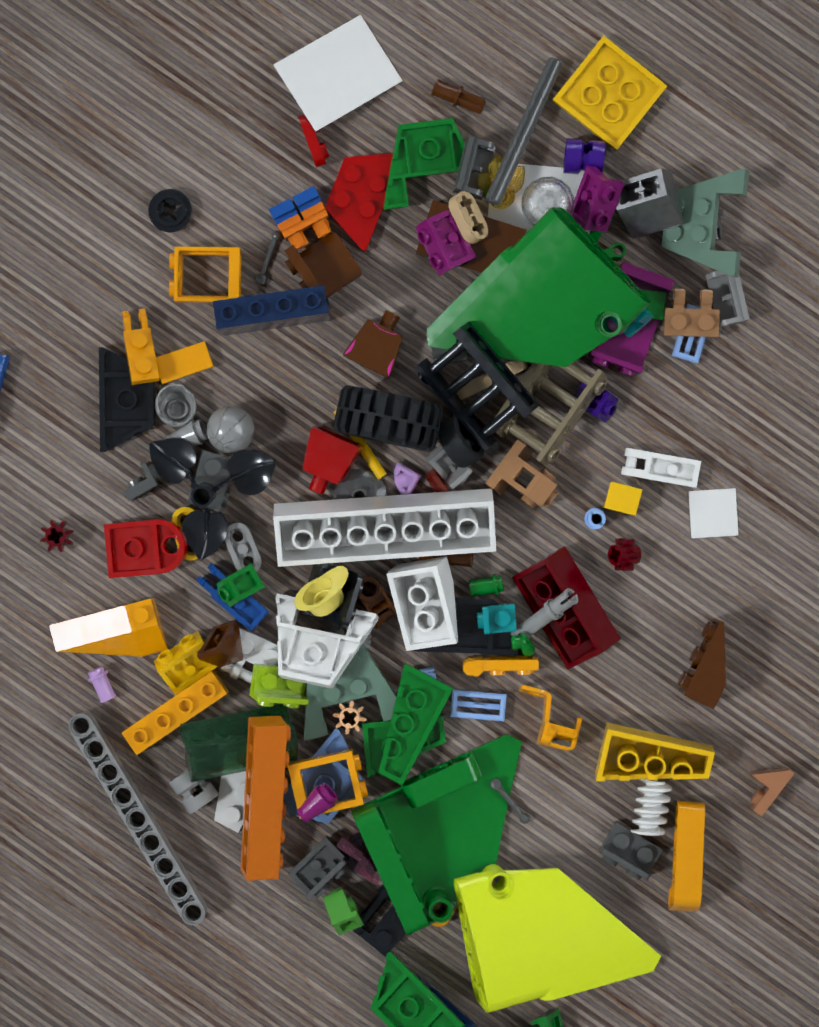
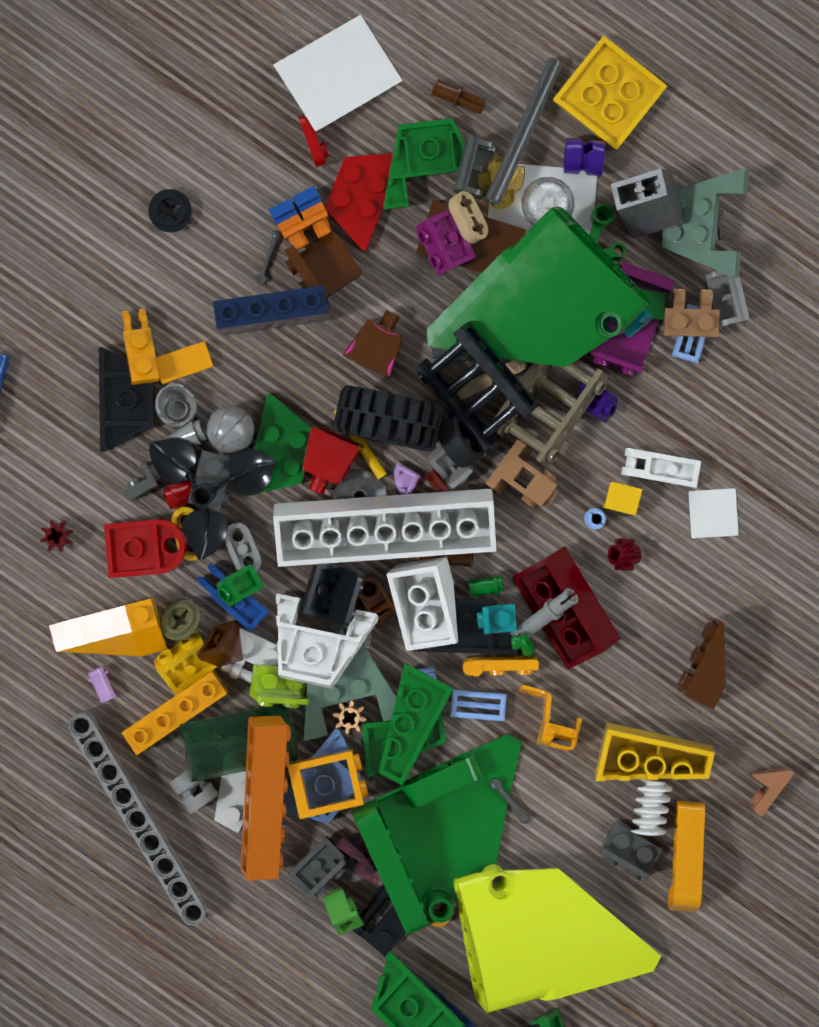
light orange window [169,246,242,304] -> none
light yellow piece [294,566,348,617] -> none
magenta cone [297,783,338,823] -> none
magenta bracket [569,166,624,232] -> none
none -> olive gear [161,600,202,643]
none -> red cone [162,481,191,510]
none -> green wing [243,394,311,496]

